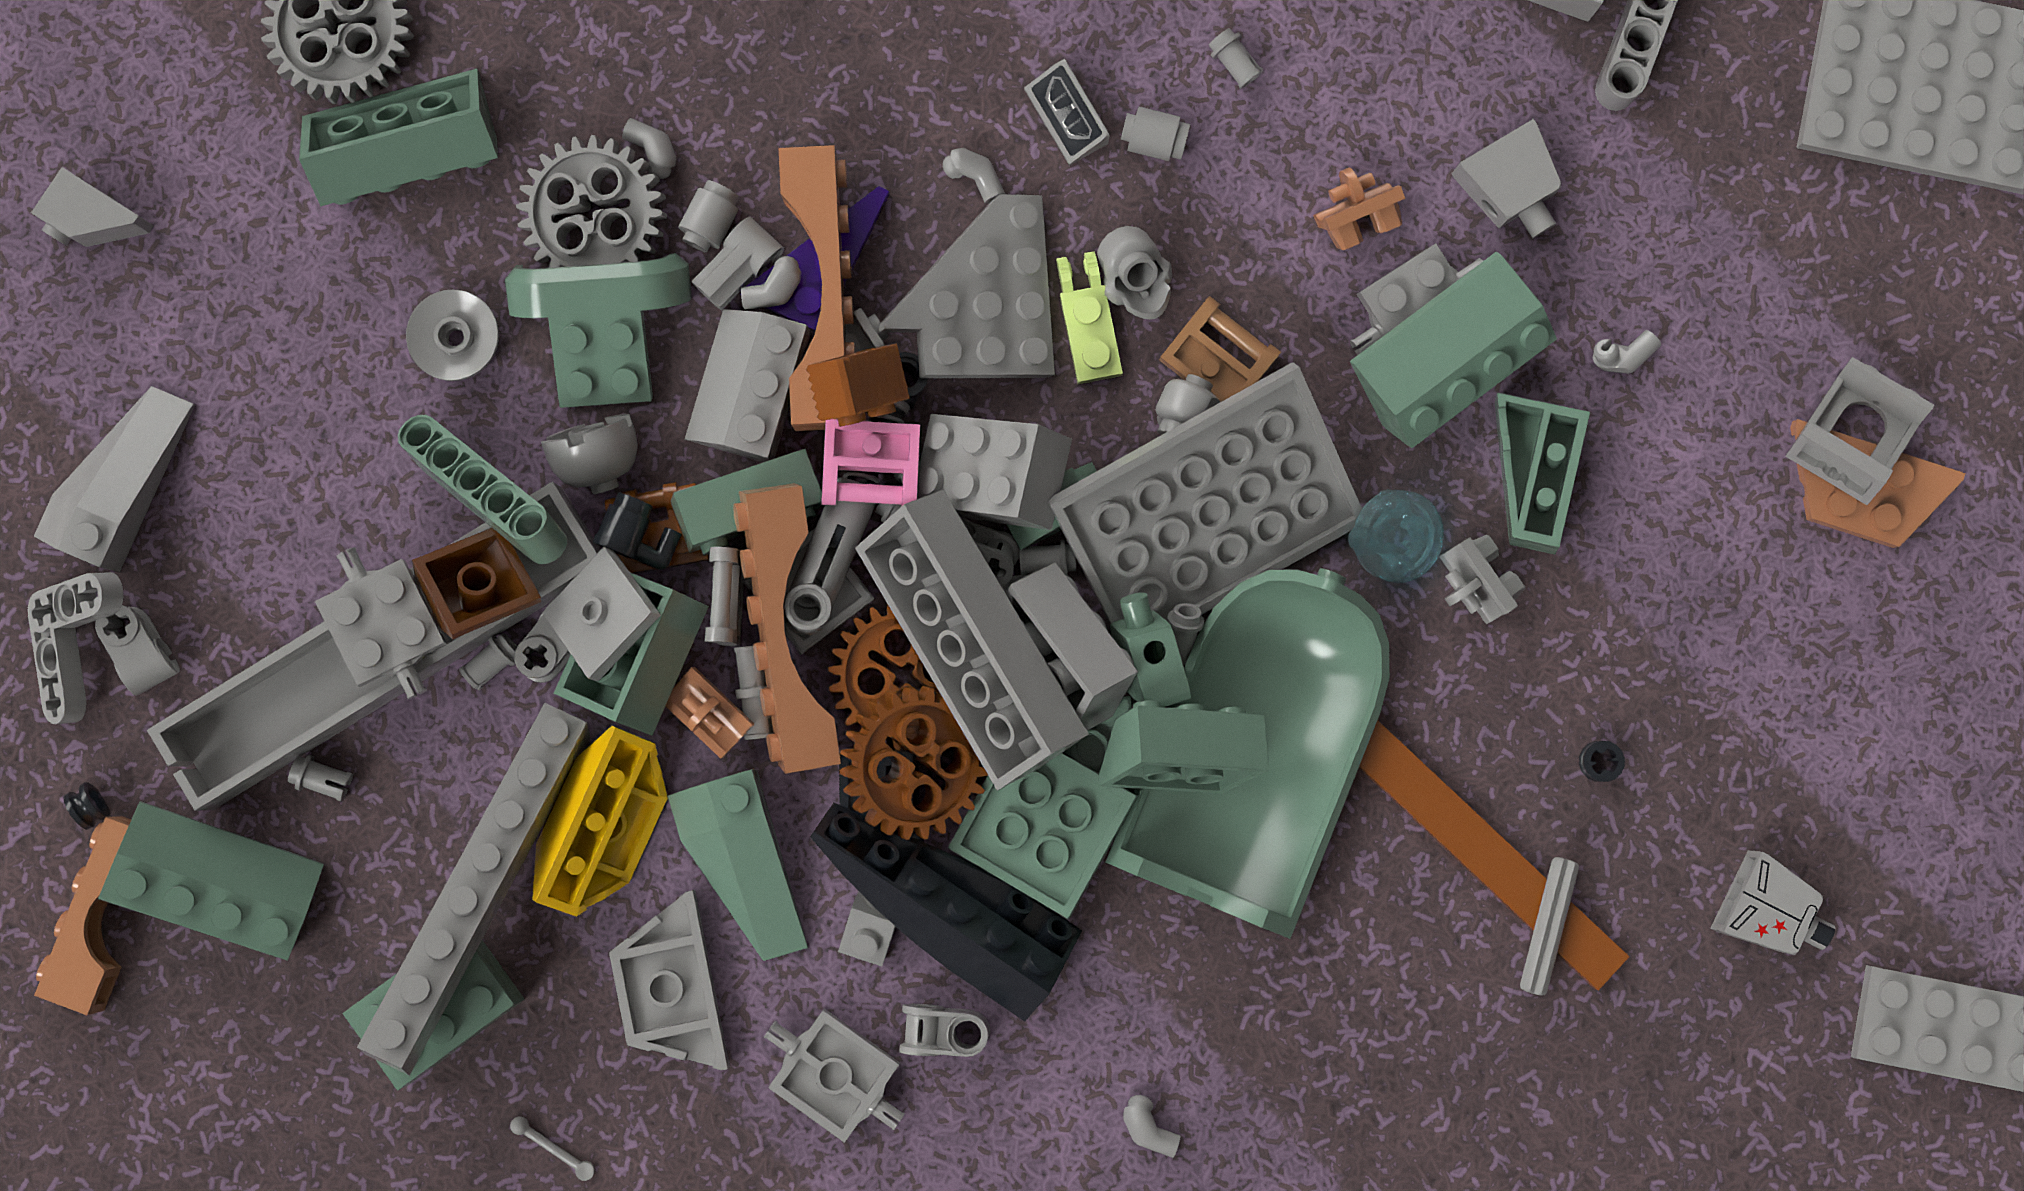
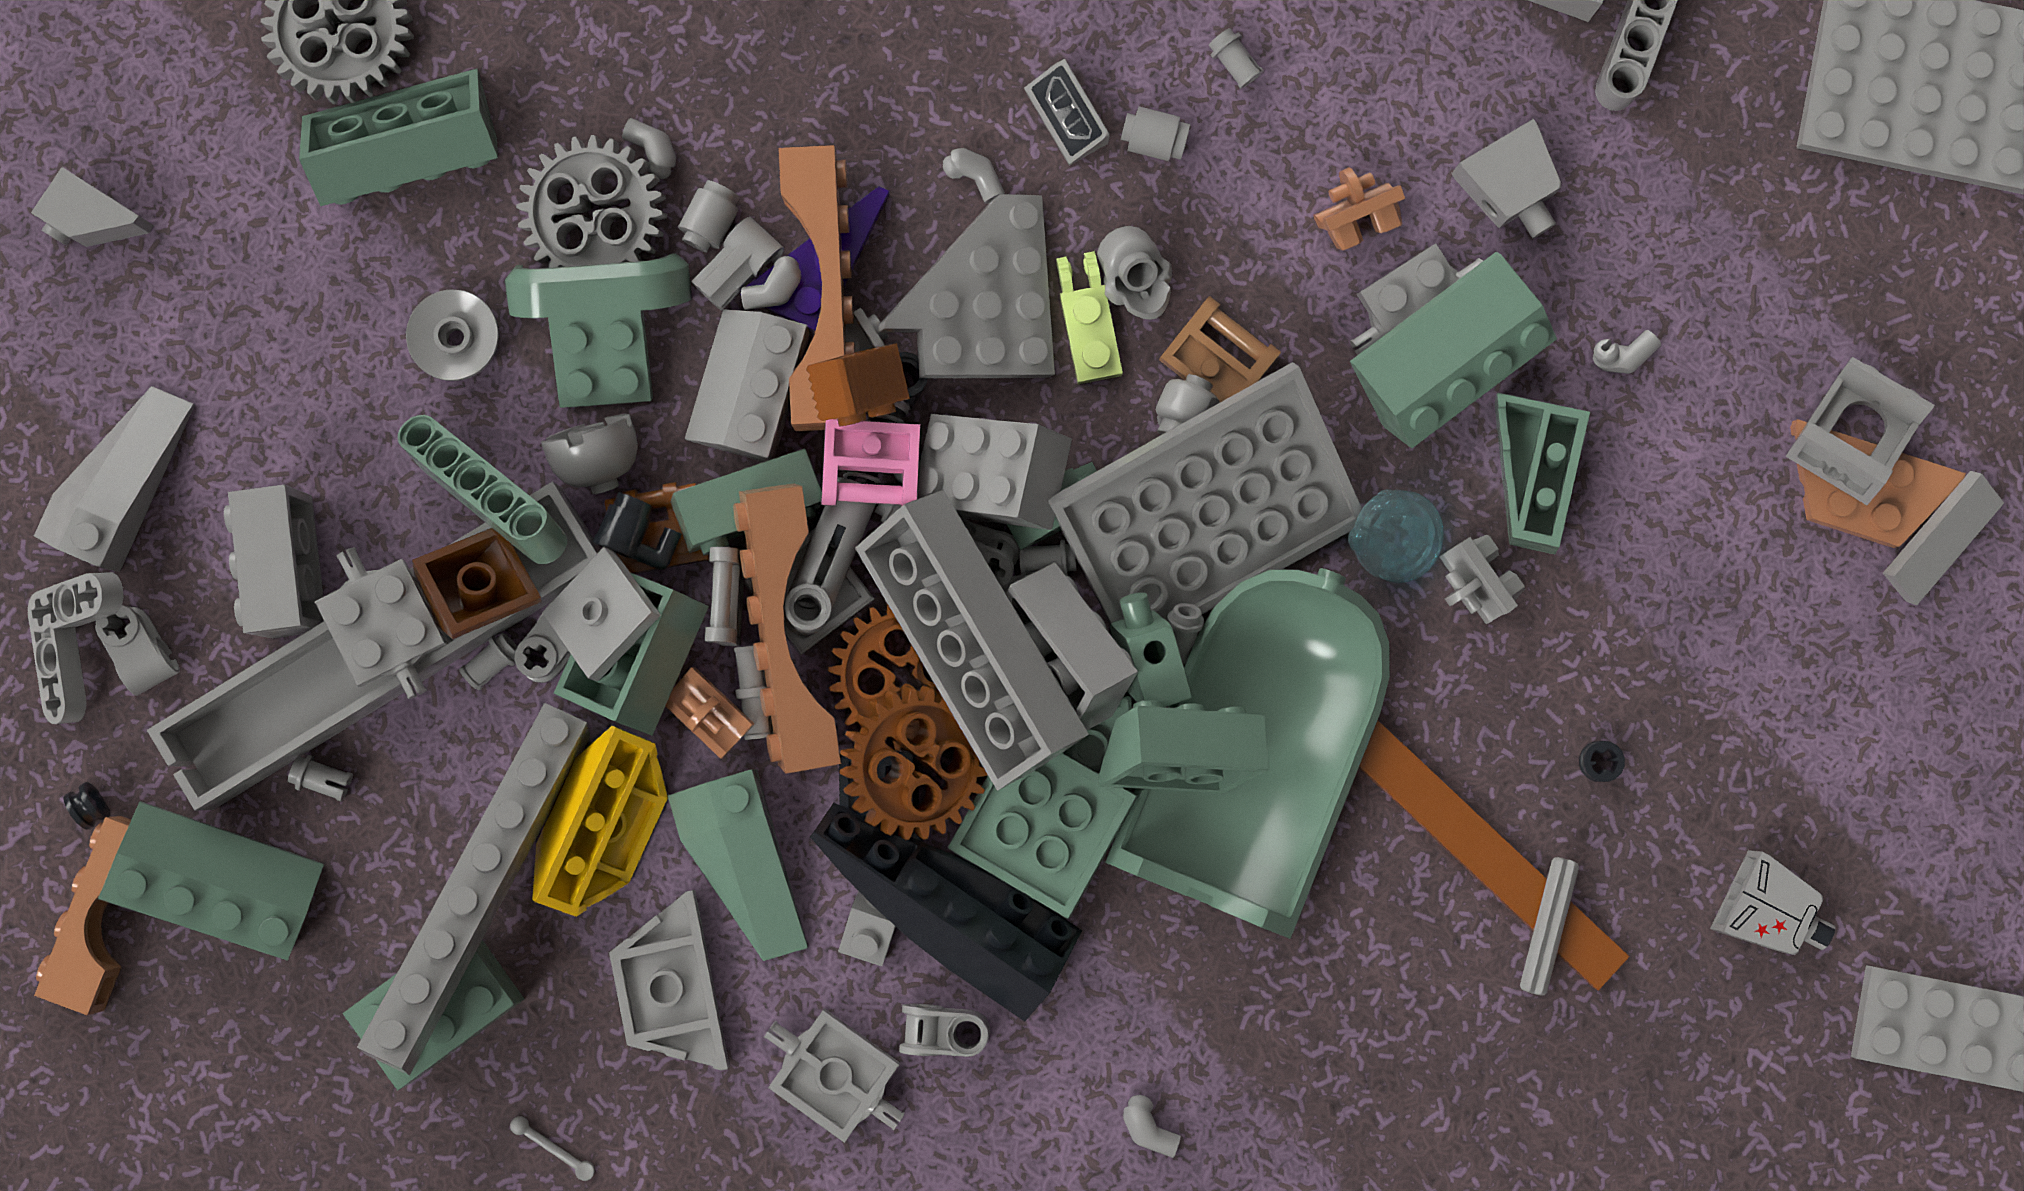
none -> light grey brick [224,484,324,639]
none -> light grey tile [1883,471,2004,605]

